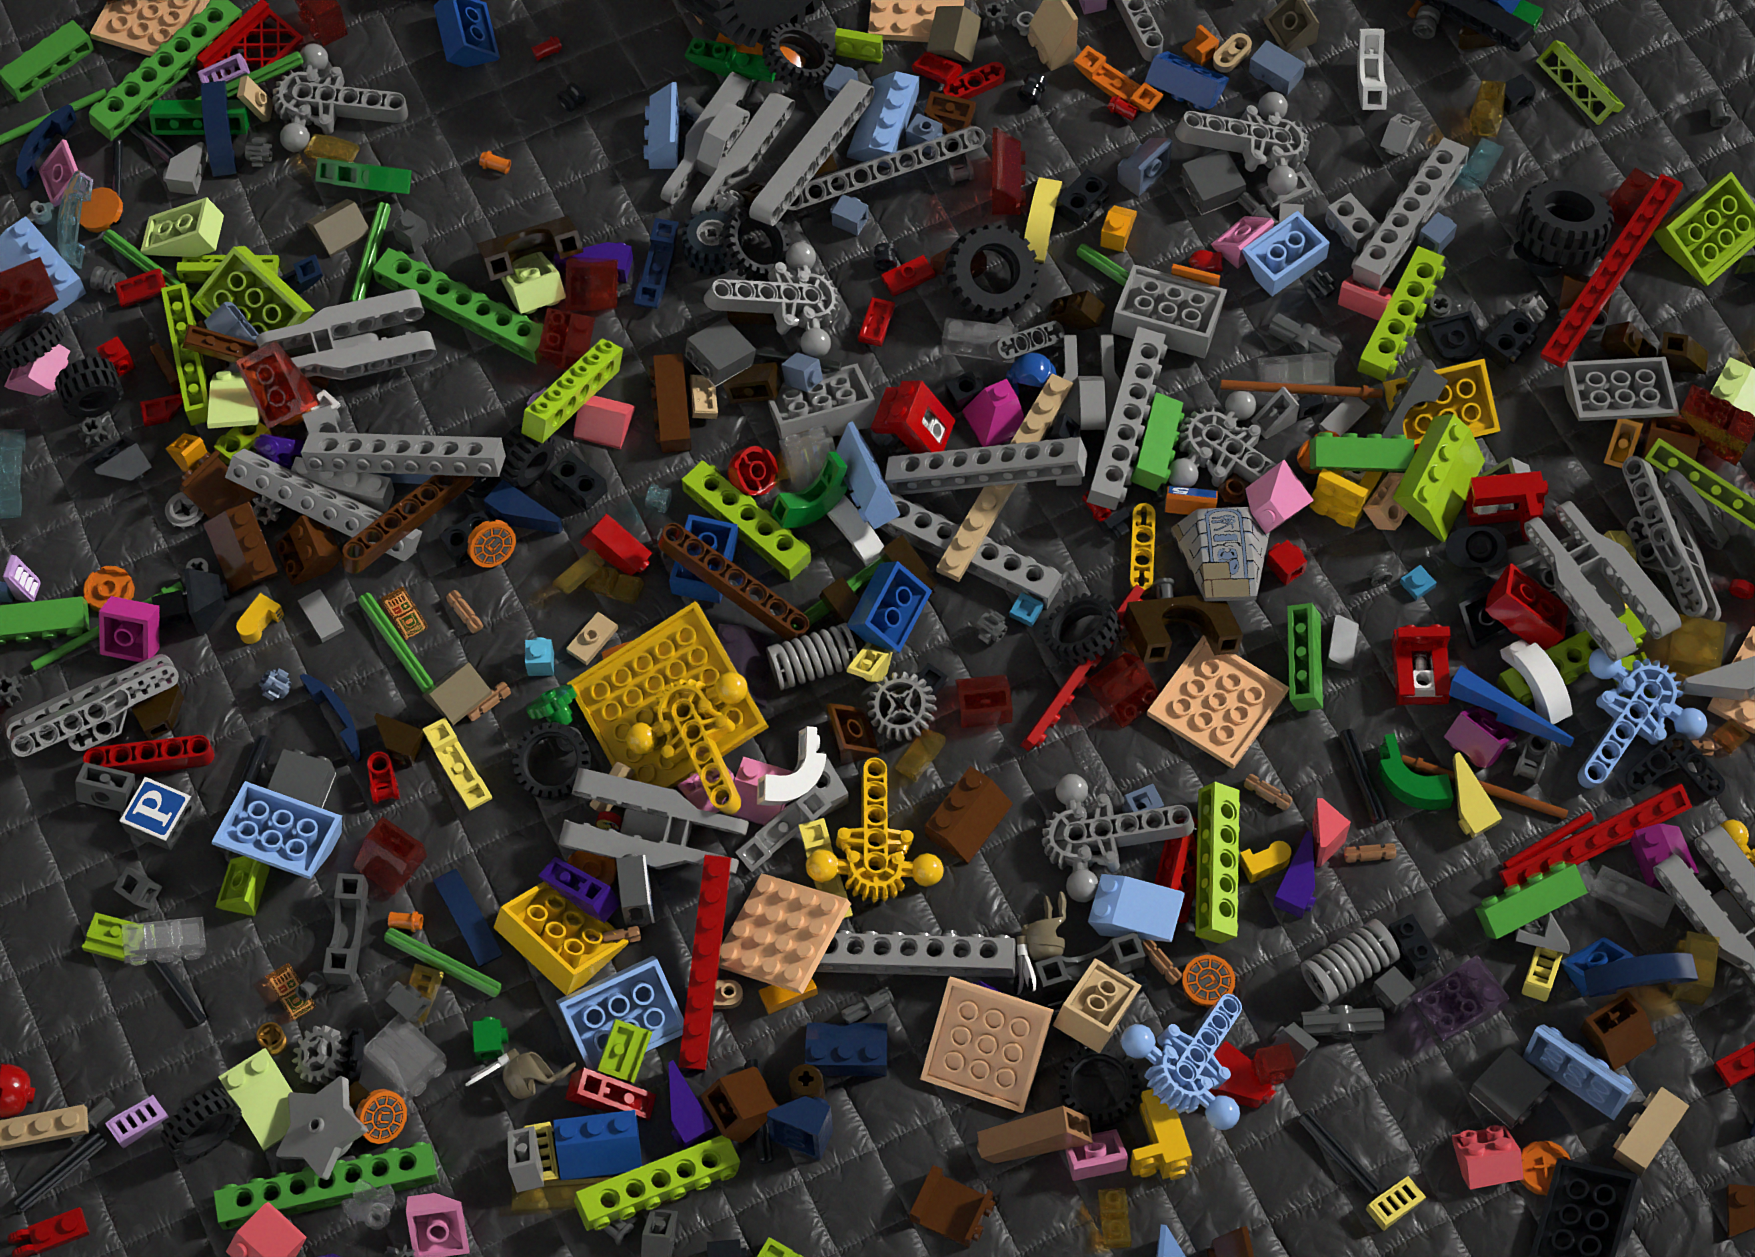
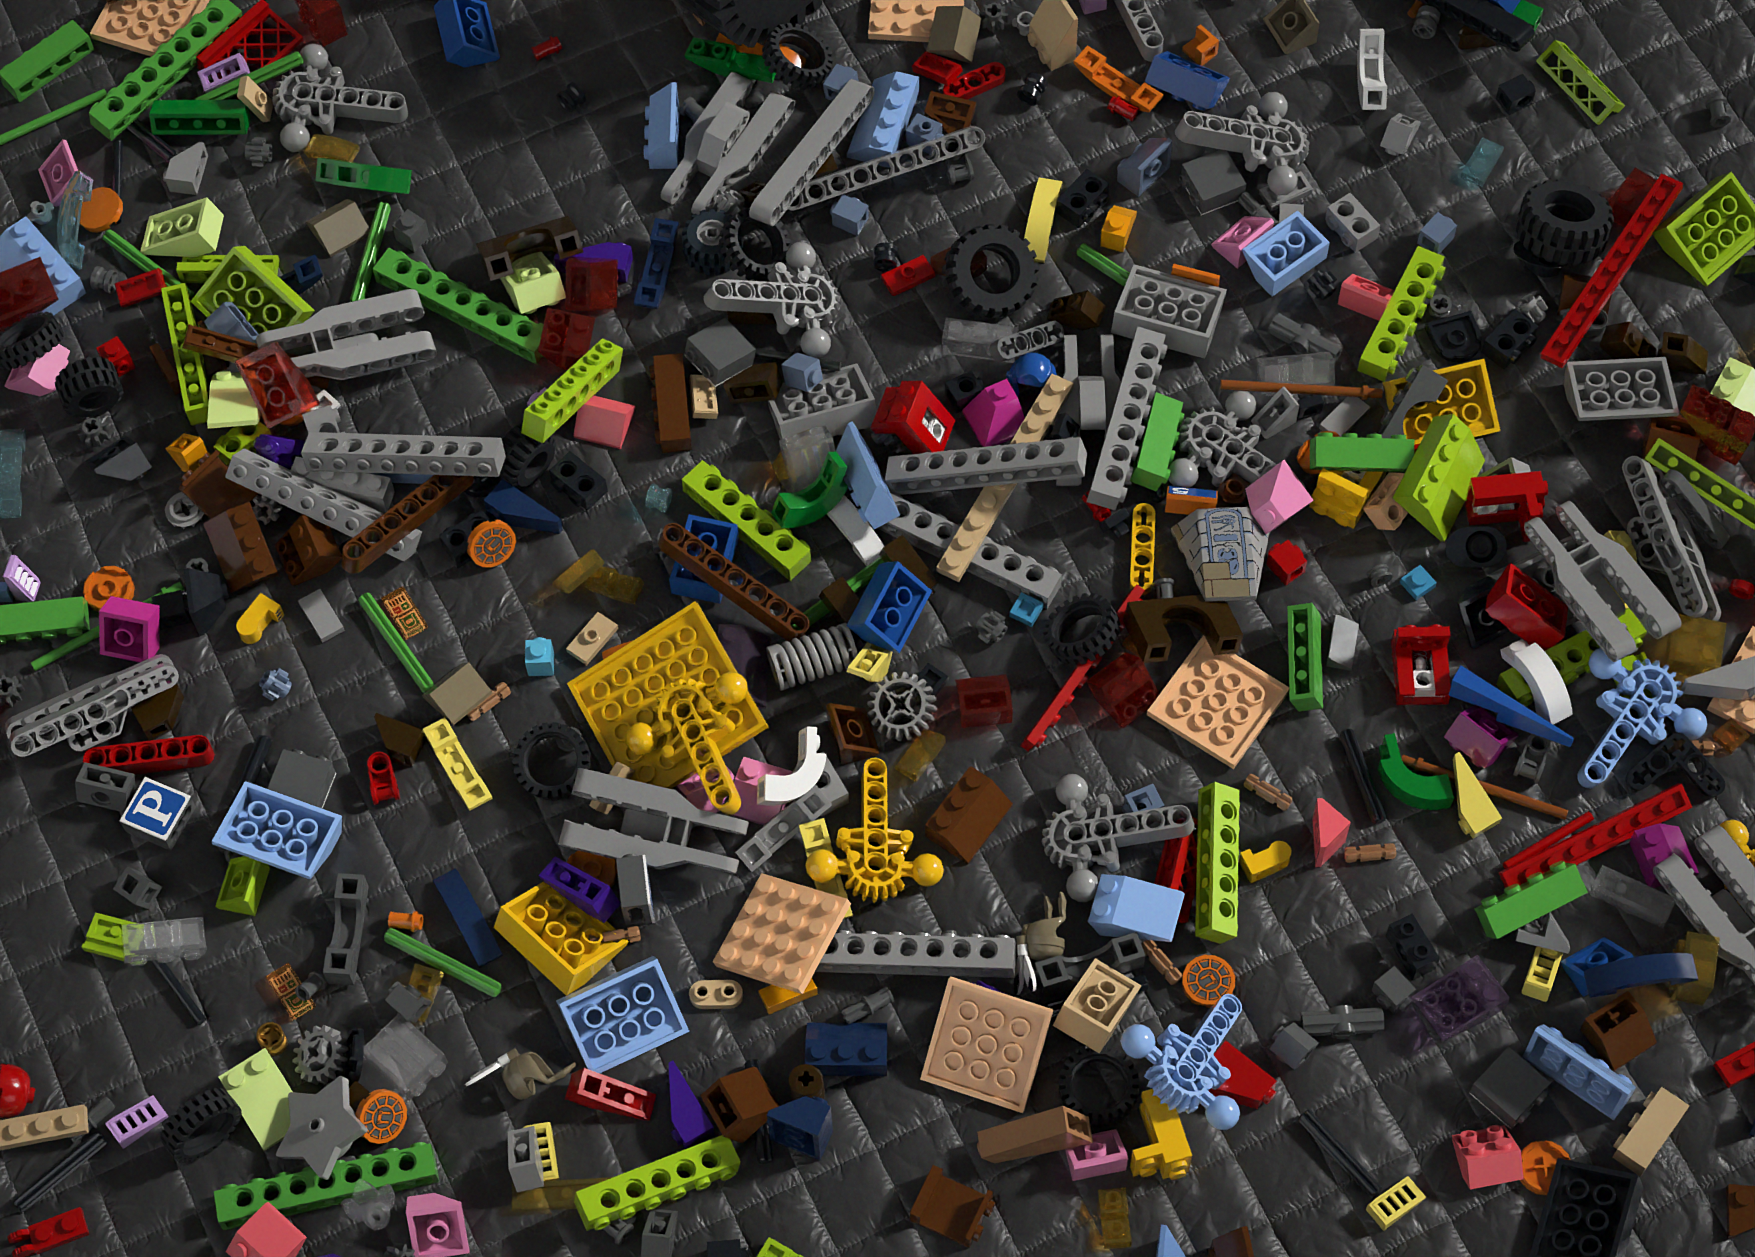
dark blue slope [16,104,77,190] -> none
red tile [140,393,184,427] -> none
dark blue slope [201,80,237,177] -> none
dark blue slope [300,673,361,763] -> none
clear red slope [353,816,427,896] -> none
medium nougat axle [446,590,483,633] -> none
green brick [473,1017,508,1061] -> none
orange pin [479,151,511,174] -> none
green plant [526,684,577,725] -> none
blue slope [554,1110,642,1182] -> none
red slope [579,513,652,576] -> none
tile [595,811,623,832] -> none
lime plate [596,1018,652,1083] -> none
red plate [678,855,732,1071] -> none
red cylinder [728,446,778,496] -> none
lime plate [835,28,883,63] -> none
red plate [858,297,895,347] -> none
clear red slope [992,128,1026,215] -> none
red animal [1188,250,1223,273] -> none
tan plate [1213,33,1252,72] -> none
sand blue brick [1249,40,1305,95] -> none
clear red brick [1251,1043,1297,1085] -> none
dark purple slope [1273,830,1317,919] -> none
light grey piece [1301,919,1400,1004] -> none
light grey brick [1351,137,1469,291] -> none
clear yellow slope [1470,80,1506,137] -> none
light orange slope [1604,418,1644,468] -> none

